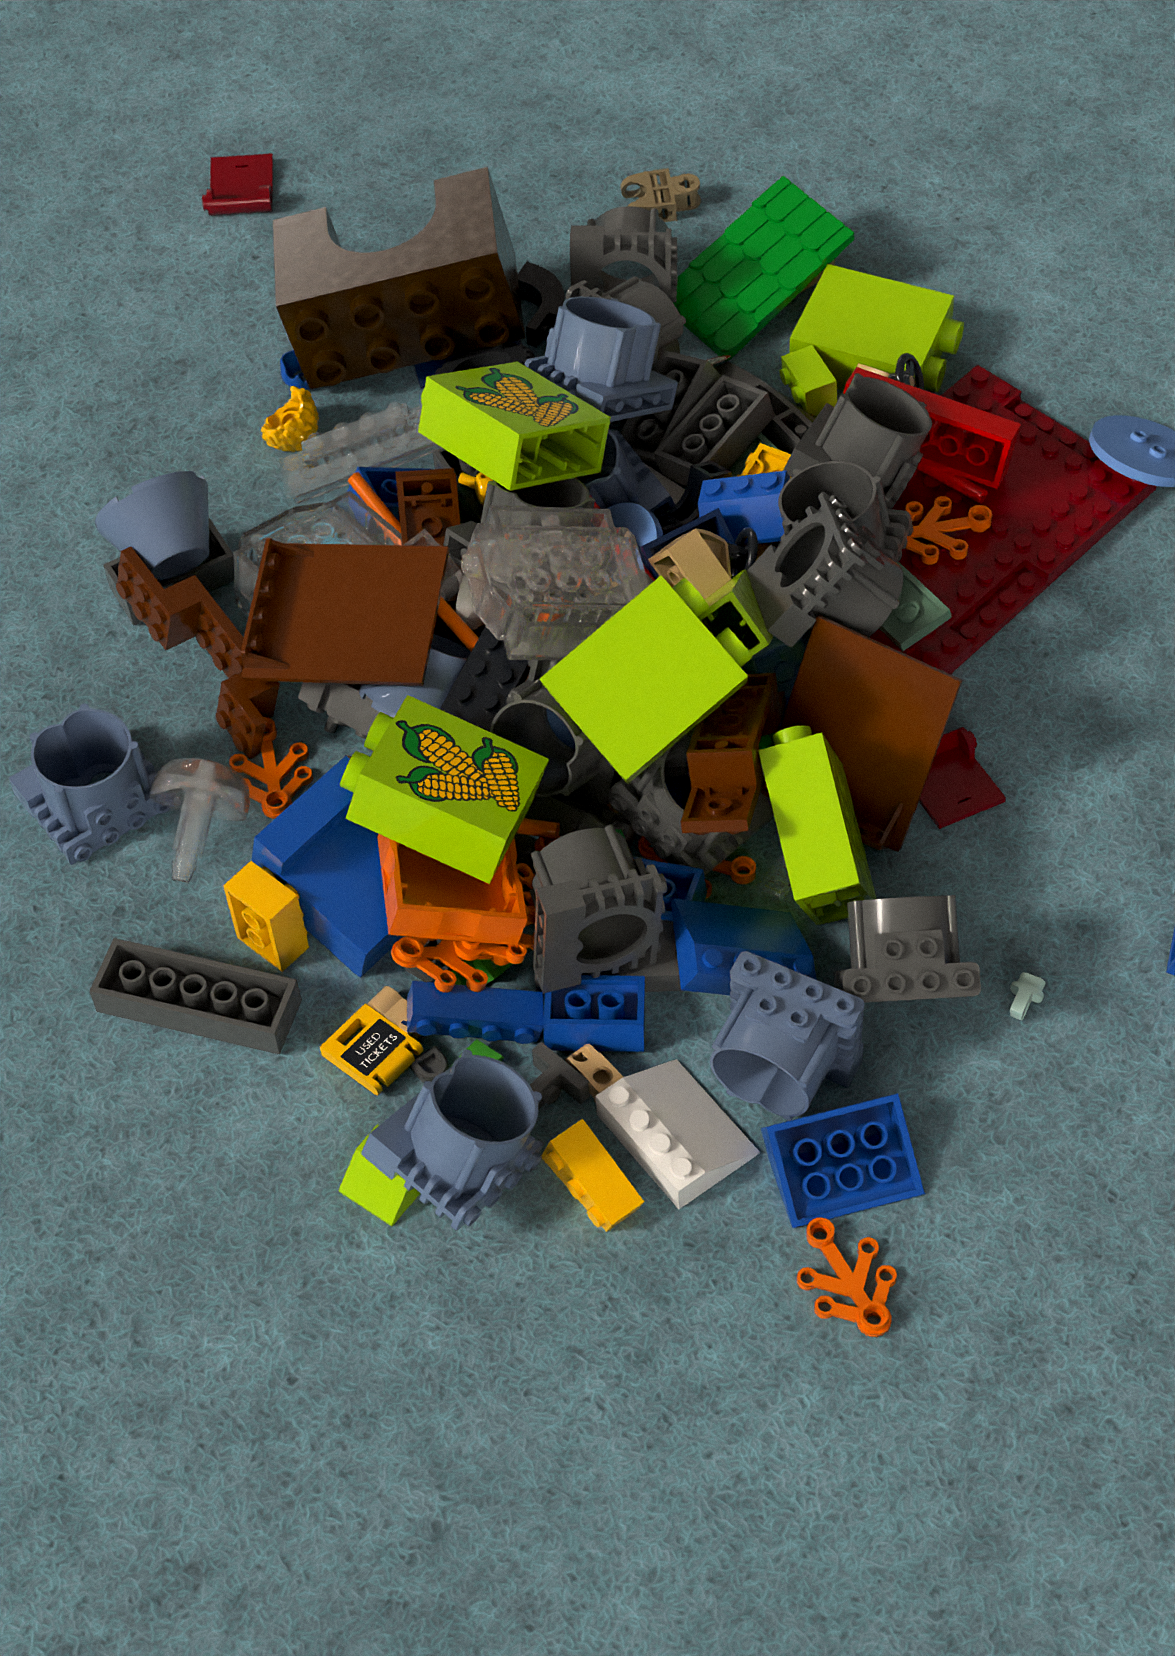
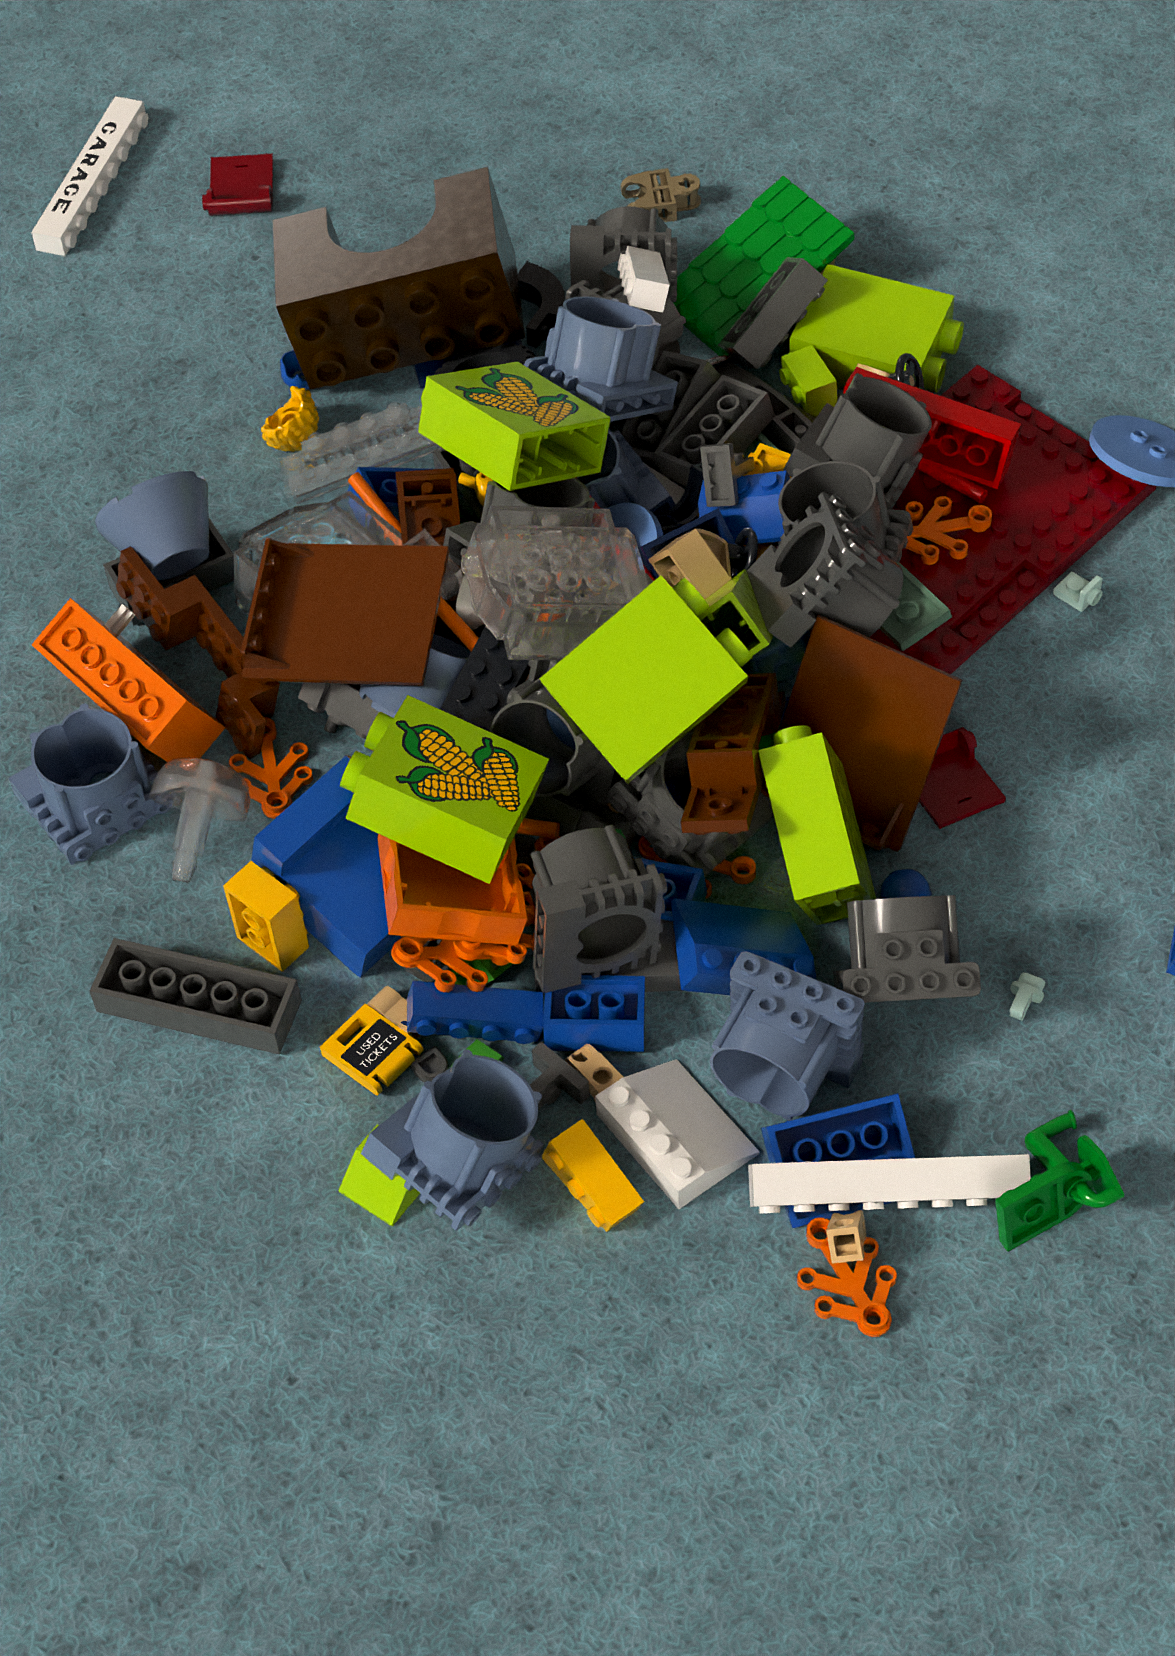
none -> white brick [31,96,148,256]
none -> orange piece [31,598,226,773]
none -> white brick [618,246,670,313]
none -> dark grey bracket [700,443,755,507]
none -> dark grey brick [718,257,828,369]
none -> white brick [748,1154,1031,1213]
none -> tan leg [826,1210,866,1264]
none -> blue hair [880,869,932,899]
none -> green plate [995,1110,1124,1252]
none -> light aqua bracket [1053,572,1103,612]

